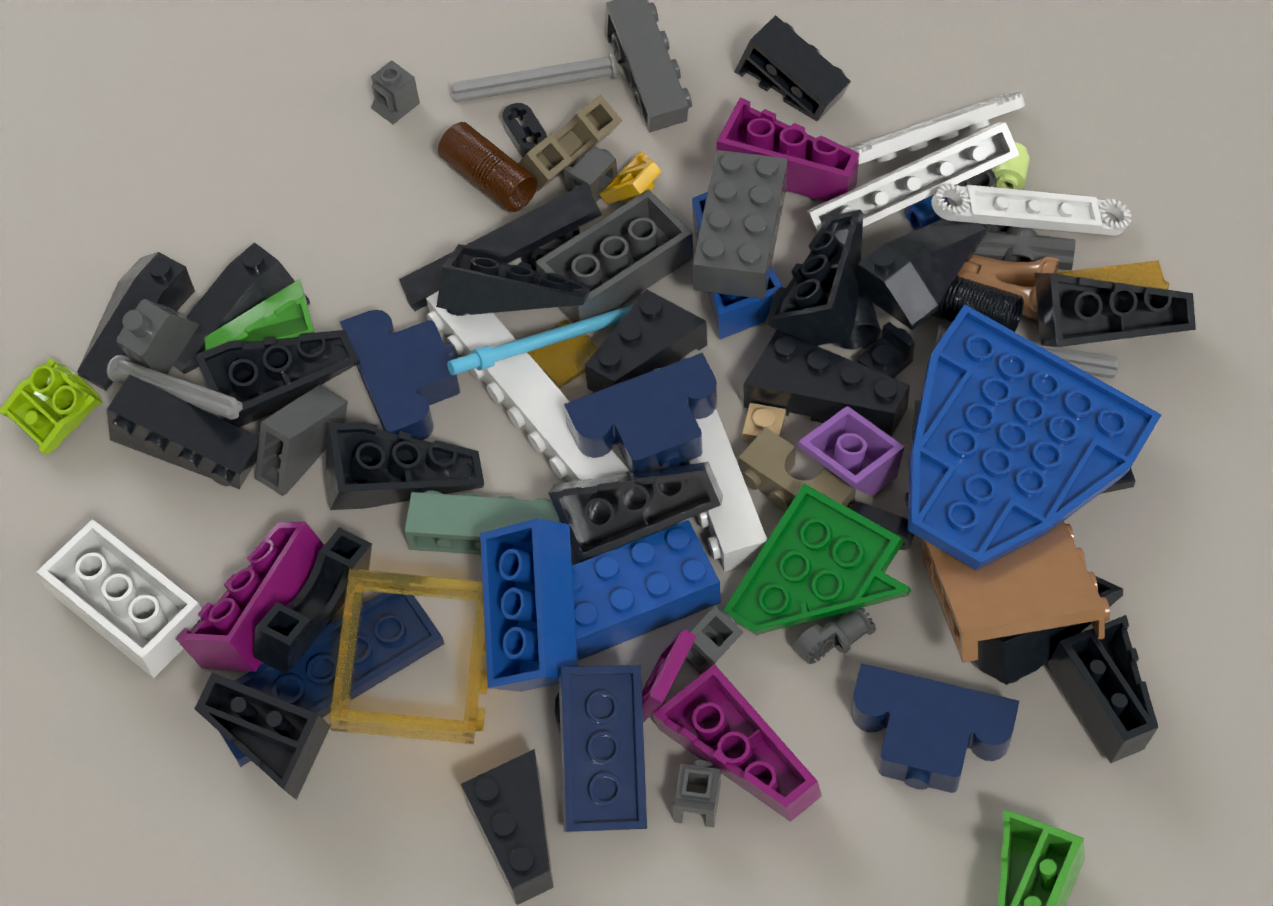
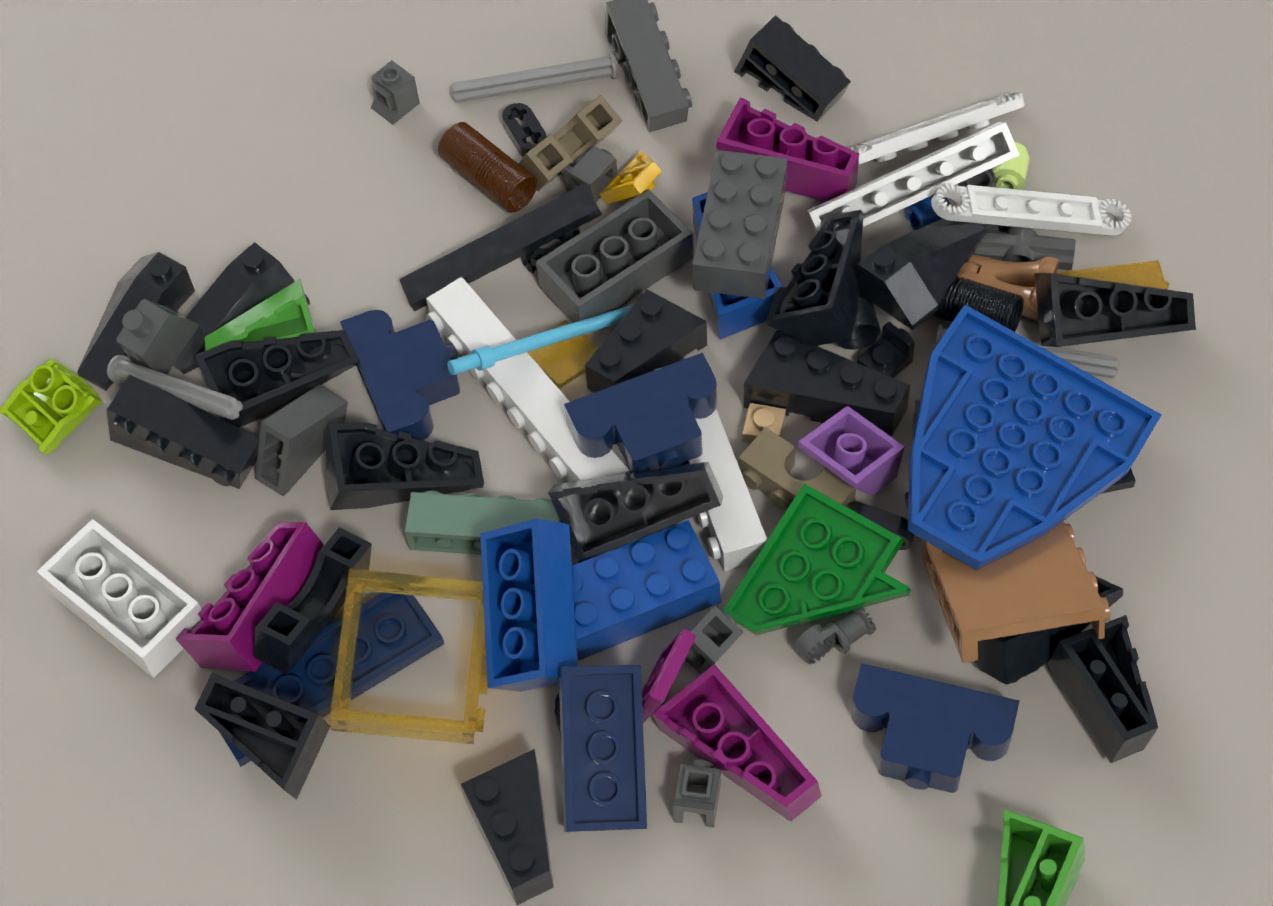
black wedge [436,244,591,316] -> none

